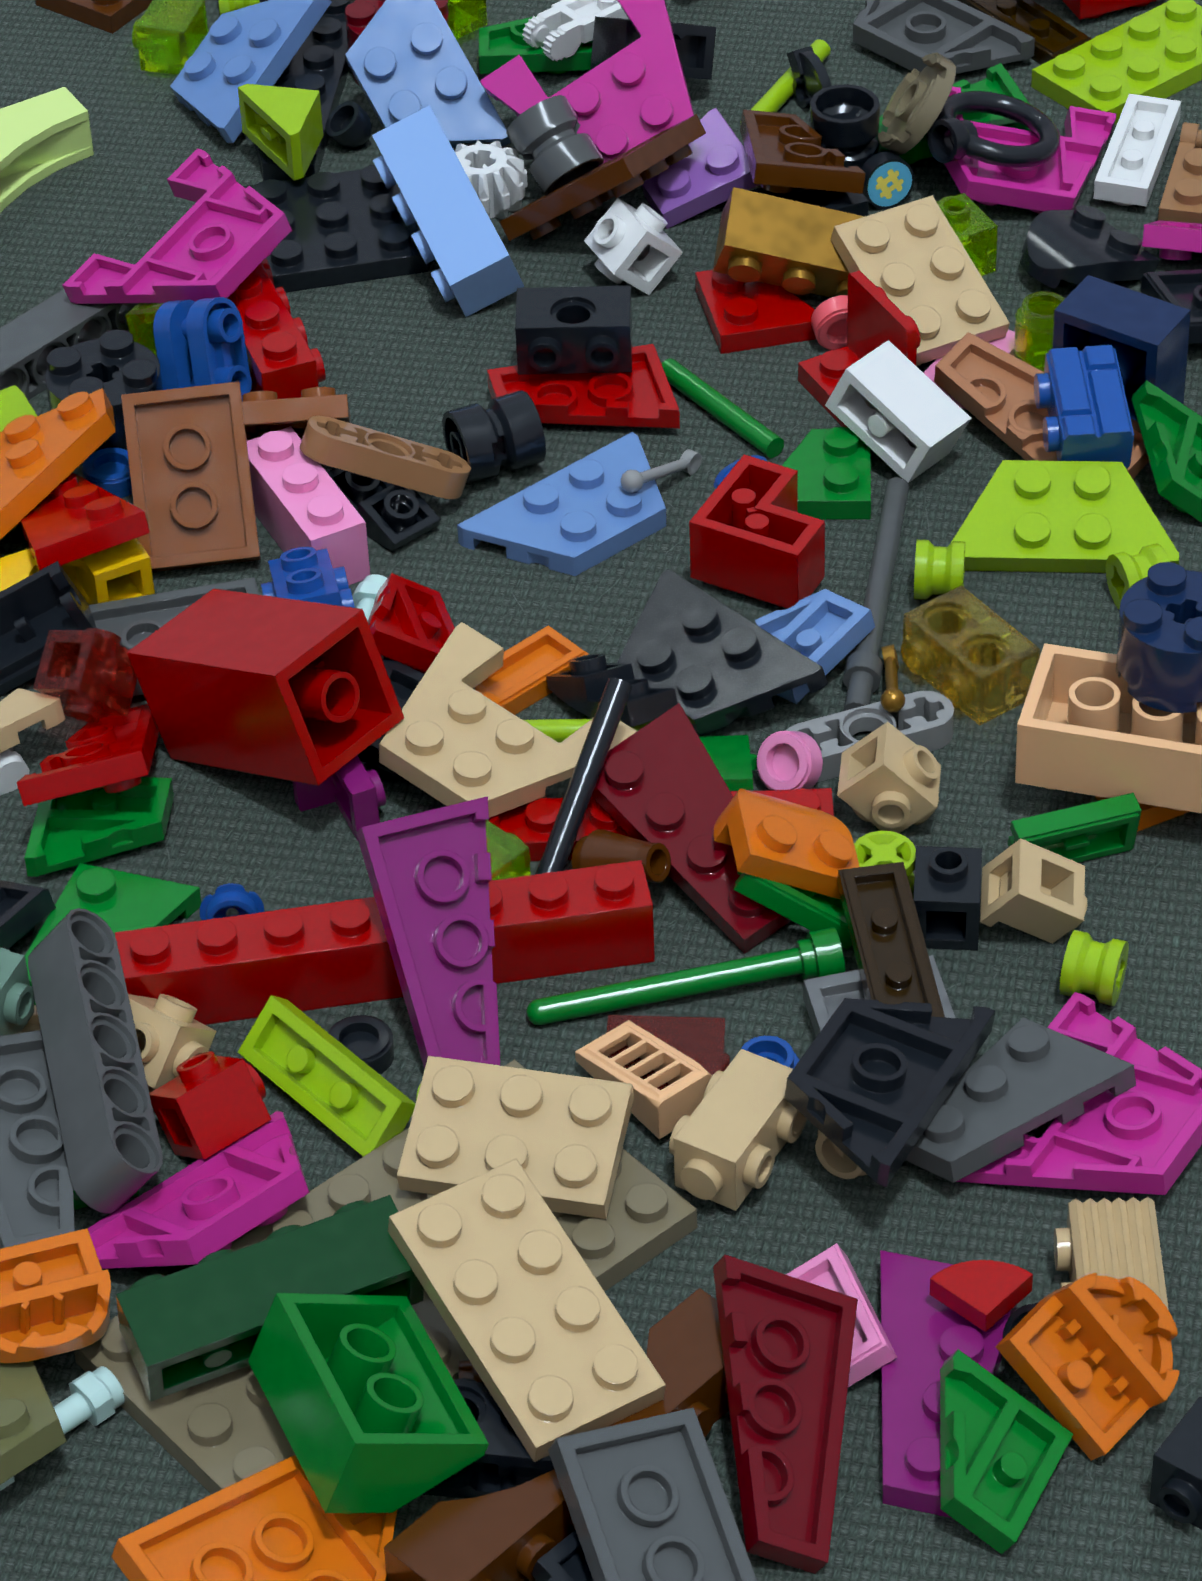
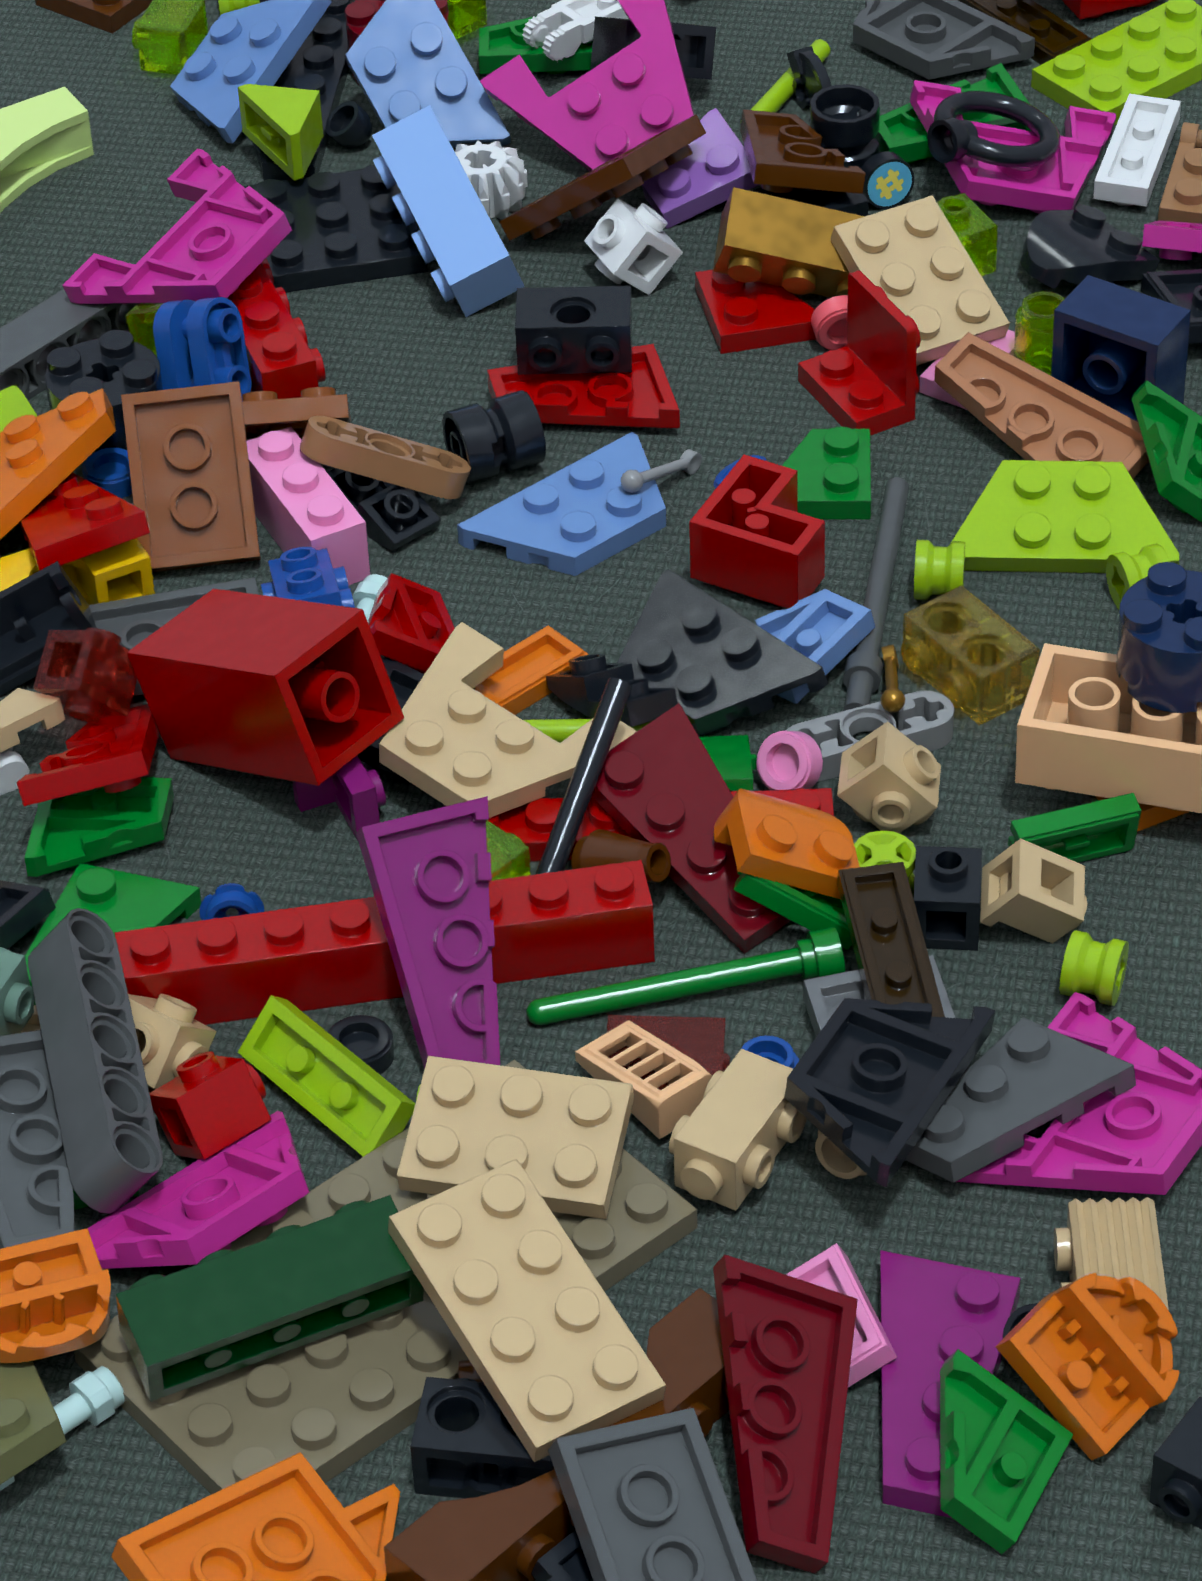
green slope [248,1293,489,1514] -> none
dark grey wheel [506,95,604,196] -> none
green bar [662,358,784,458] -> none
white brick [825,340,971,483] -> none
dark tan tile [878,52,956,155] -> none
red tile [929,1260,1033,1332] -> none
blue brick [1034,345,1134,469] -> none

